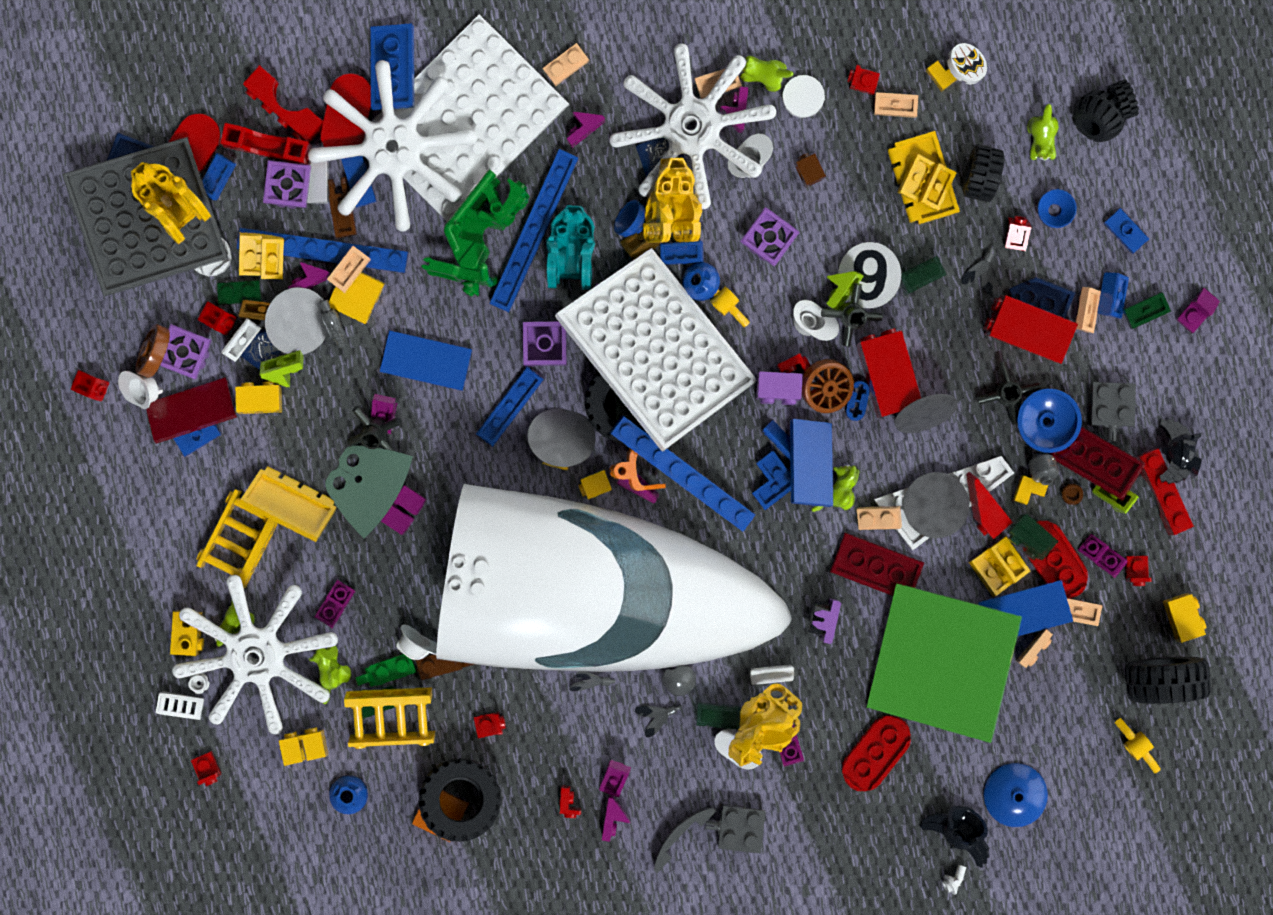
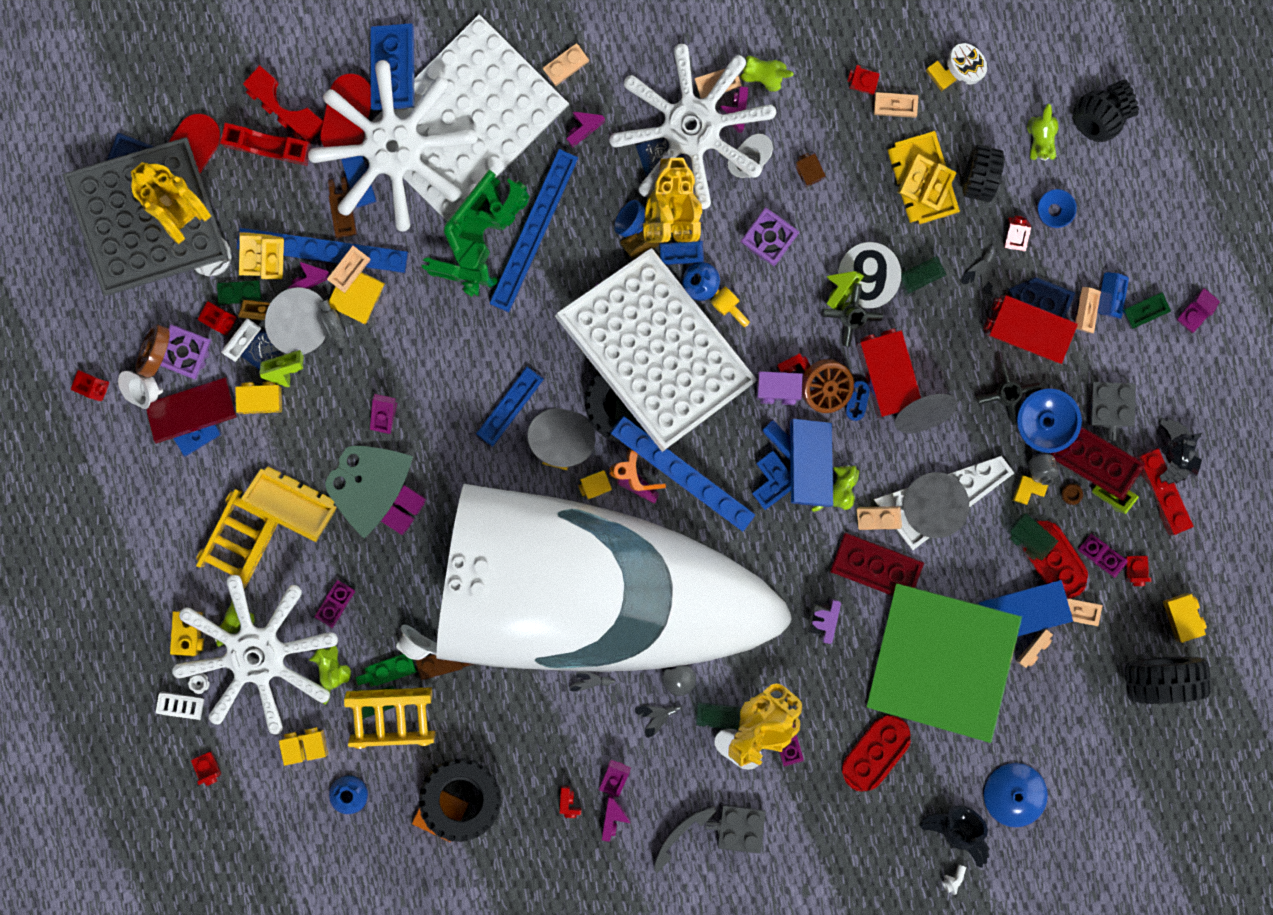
blue plate [202,153,236,201] -> none
medium lavender piece [263,160,311,209] -> none
white slope [307,161,329,204] -> none
pearl dark grey bar [347,406,402,451] -> none
blue tile [380,330,472,391] -> none
red bracket [474,712,506,738] -> none
medium lavender brick [523,321,567,366] -> none
teal animal [546,205,595,290] -> none
white slope [750,665,794,685] -> none
white tile [782,75,825,118] -> none
white piece [793,300,839,341] -> none
red slope [966,472,1013,539] -> none
yellow slope [968,537,1030,597] -> none
blue plate [1103,208,1149,254] -> none
yellow piece [1115,718,1160,773] -> none

